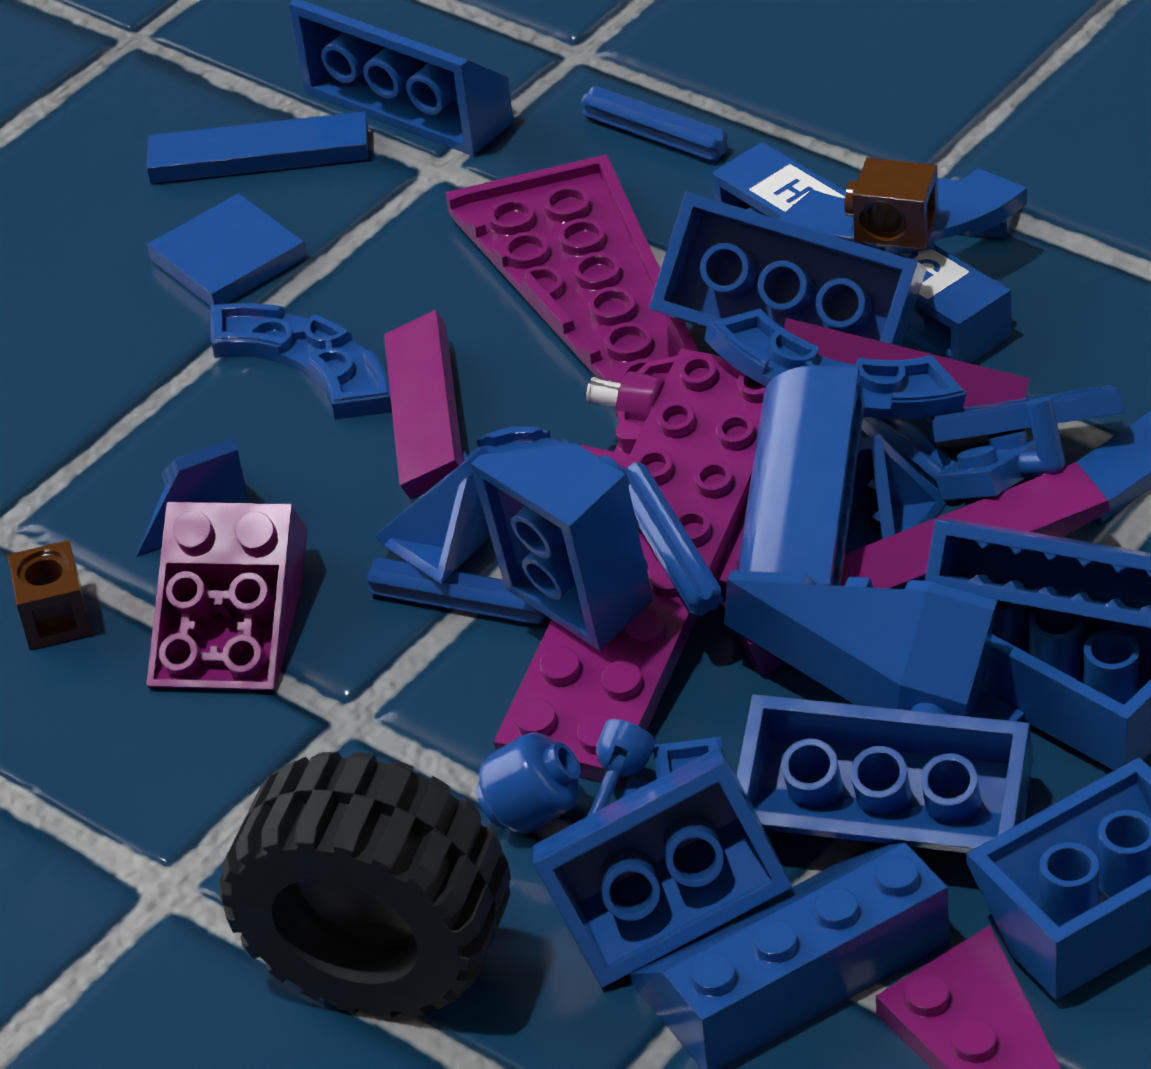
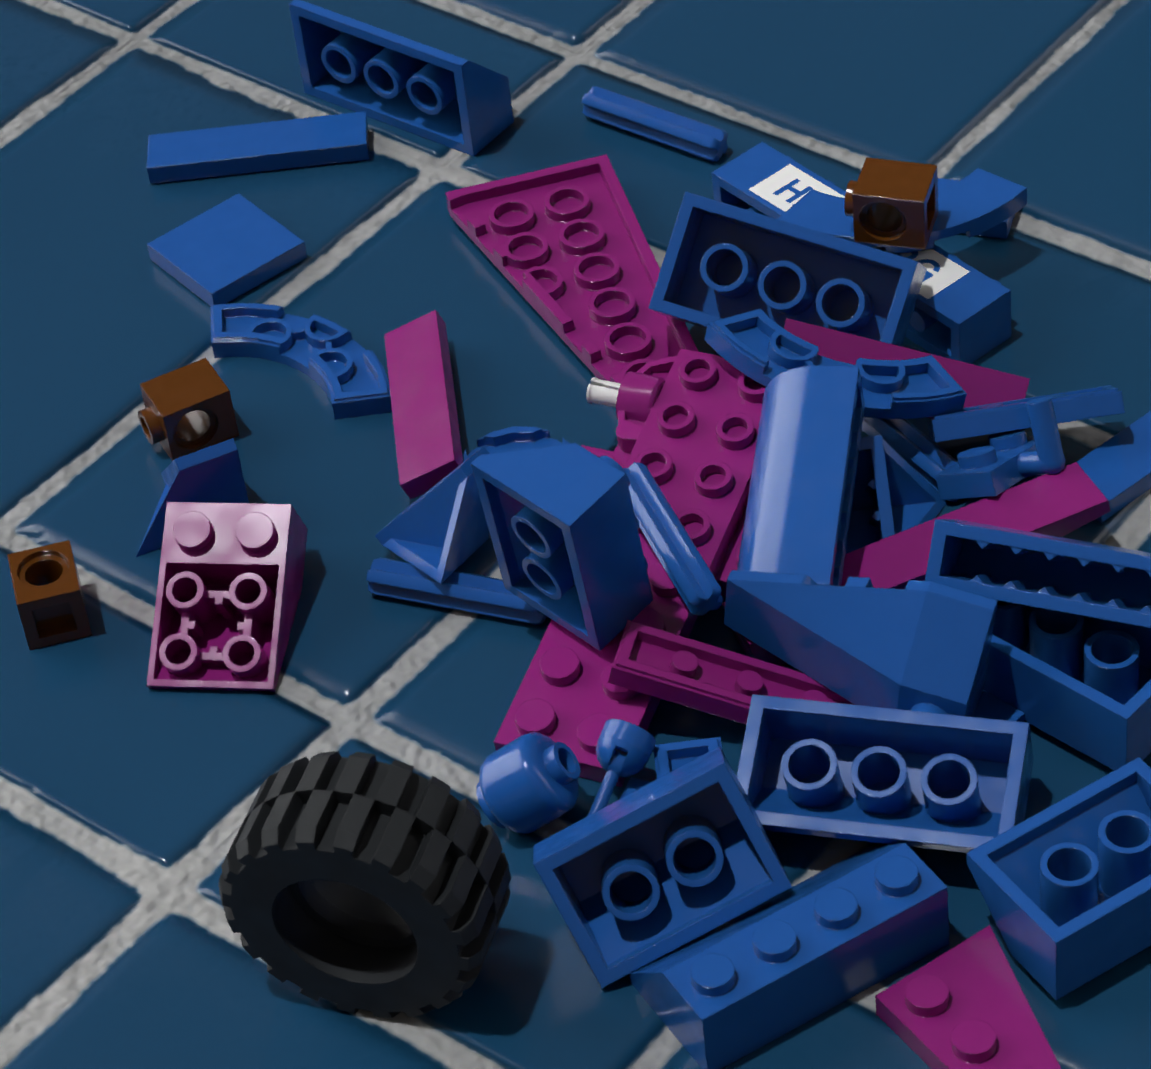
none -> reddish brown brick [138,358,239,461]
none -> magenta tile [608,620,854,724]

